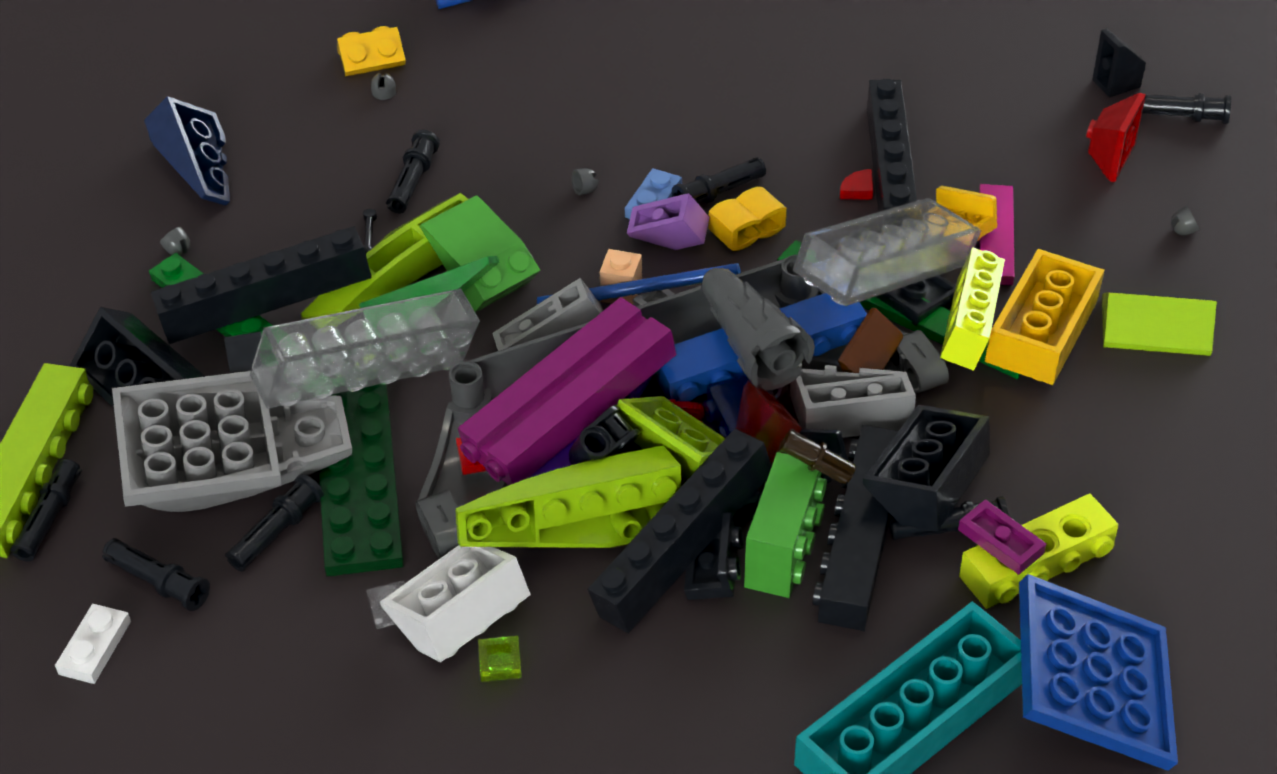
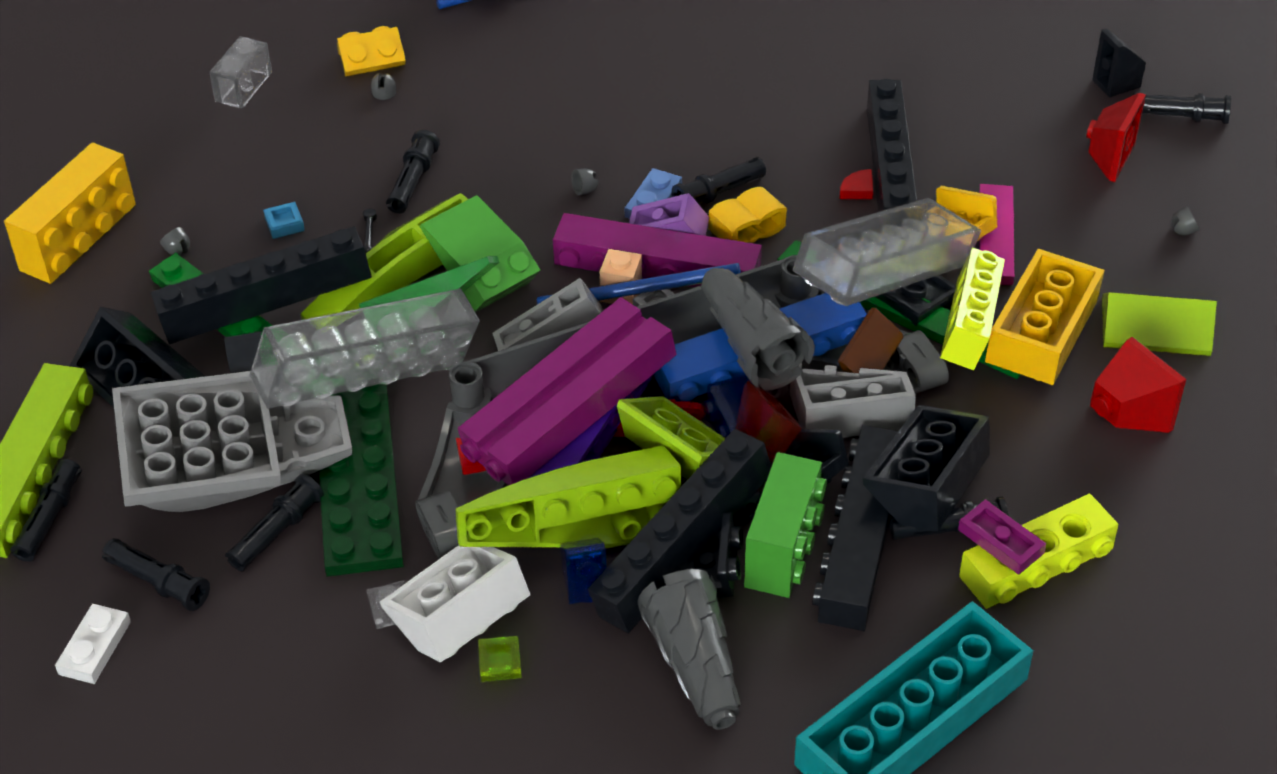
dark blue wedge [144,96,230,206] -> none
black piece [568,404,641,465] -> none
dark brown axle [779,428,856,484] -> none
blue plate [1019,574,1178,771] -> none
none -> yellow brick [4,142,136,284]
none -> clear brick [209,36,272,108]
none -> dark azure tile [263,202,305,239]
none -> magenta brick [553,213,762,288]
none -> clear blue slope [560,537,606,604]
none -> dark grey cone [637,569,741,730]
none -> red slope [1090,337,1186,433]

